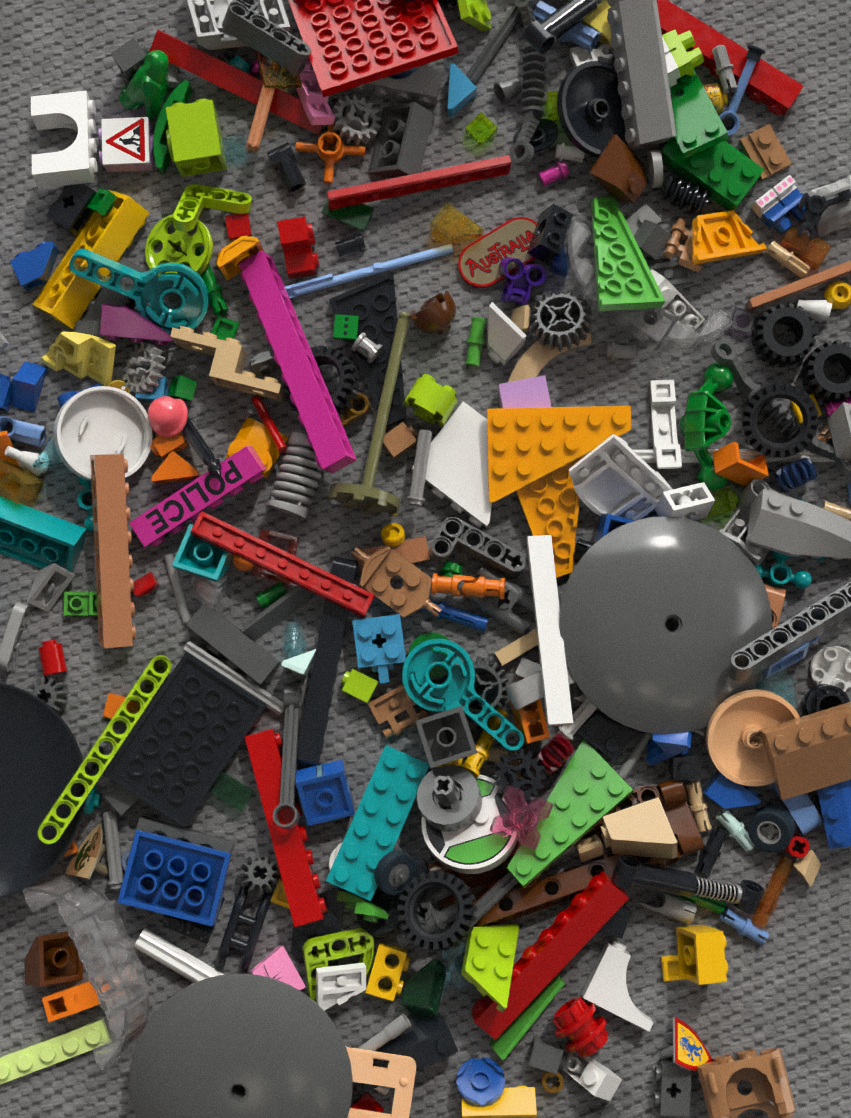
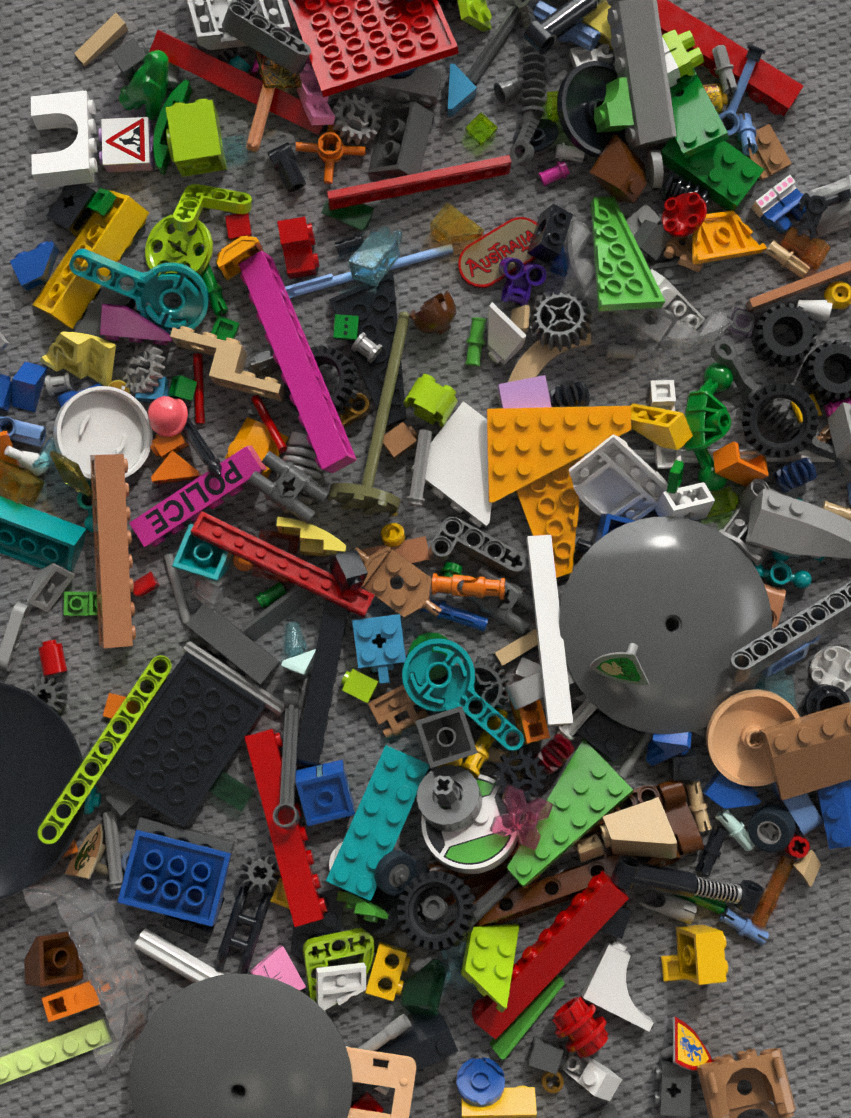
none -> light grey bush [45,372,74,396]
none -> clear yellow piece [49,451,92,497]
none -> tan piece [74,13,128,66]
none -> red bar [193,353,205,424]
none -> dark grey pin [248,451,330,524]
none -> light yellow slope [277,516,346,557]
none -> black brick [330,549,368,591]
none -> clear light blue hinge [349,226,402,286]
none -> dark grey tile [422,895,448,922]
none -> black gear [549,382,590,407]
none -> shield [589,643,650,685]
none -> bright green arch [594,77,634,133]
none -> yellow slope [631,403,693,450]
none -> red dish [662,192,707,237]
none -> green tile [667,460,684,494]
none -> medium blue pin [737,113,758,155]

